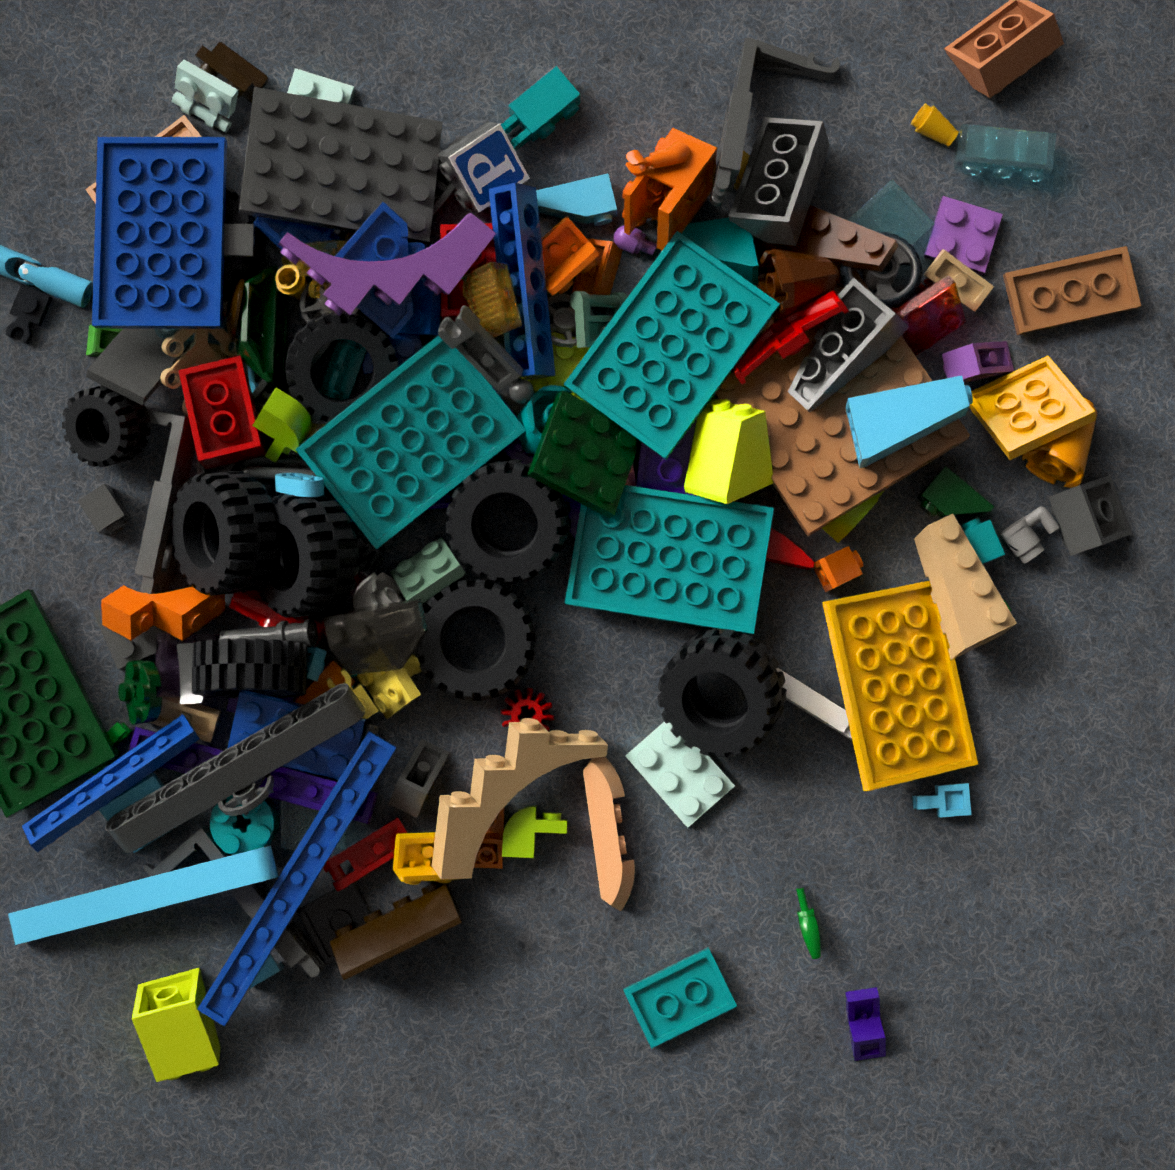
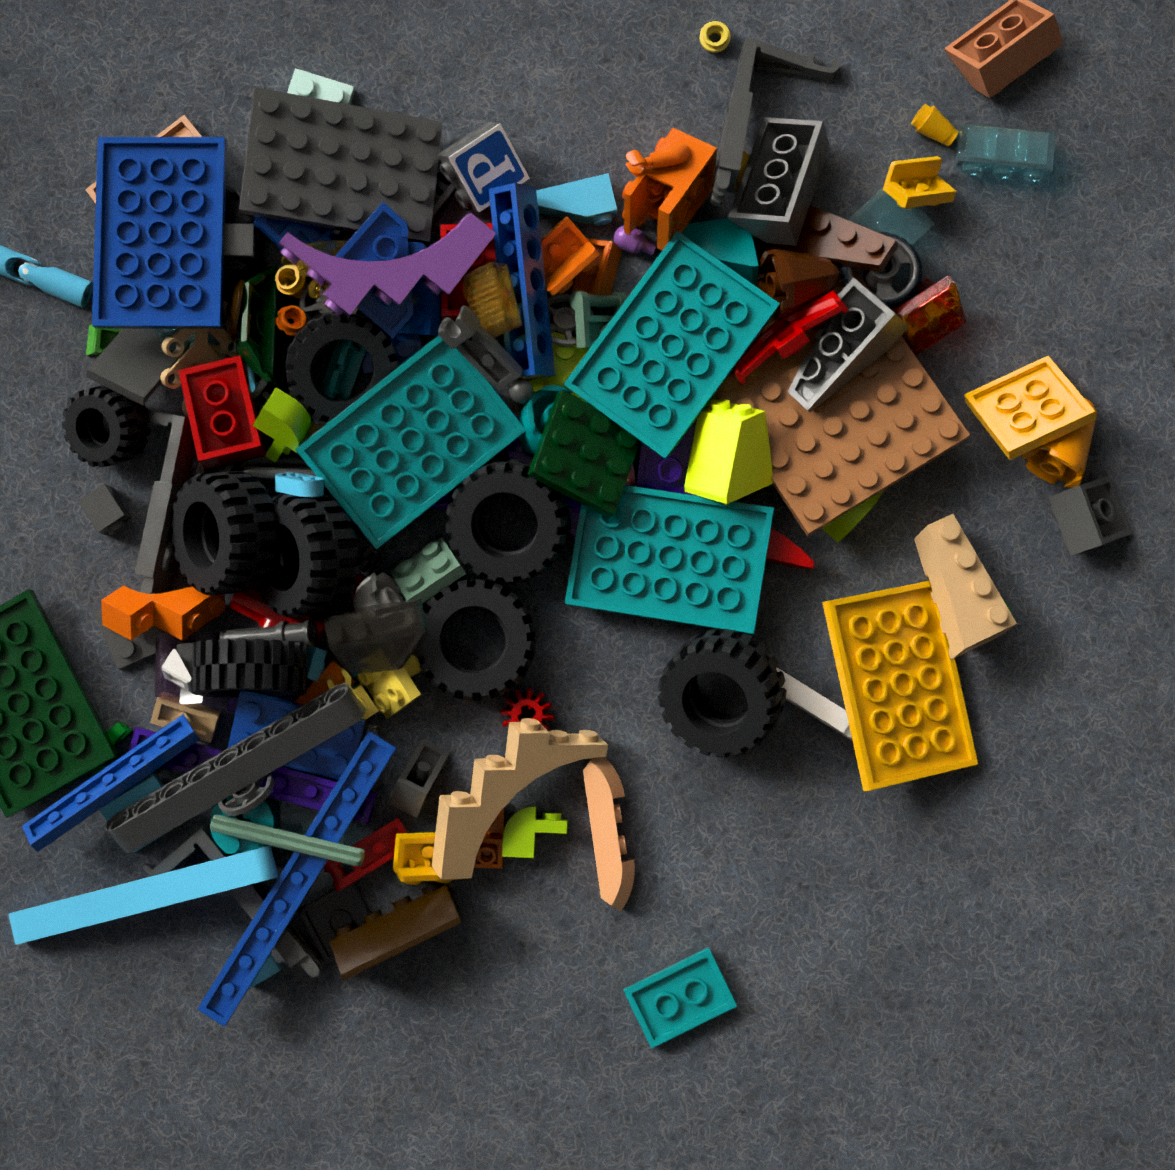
black plate [6,285,53,344] -> none
dark green plate [118,660,162,725] -> none
neon yellow slope [132,968,221,1082] -> none
light aqua plate [172,60,238,133] -> none
dark brown bracket [195,42,269,103] -> none
teal hinge [501,66,580,151] -> none
light aqua plate [625,722,735,828] -> none
green hand [796,887,821,959] -> none
orange slope [813,546,864,592] -> none
medium azure slope [845,375,973,468] -> none
dark purple slope [845,987,886,1061] -> none
medium azure plate [912,783,971,818] -> none
dark green slope [917,466,994,518] -> none
medium lavender plate [924,196,1003,275] -> none
tan plate [924,249,994,312] -> none
medium lavender slope [942,341,1014,383] -> none
teal brick [962,518,1005,564] -> none
light grey piece [999,506,1060,564] -> none
medium nougat plate [1003,246,1141,335] -> none
none -> white slope [161,649,192,692]
none -> sand green axle [210,814,365,866]
none -> orange plate [276,305,306,336]
none -> light yellow plate [699,21,731,53]
none -> yellow bracket [883,156,957,209]

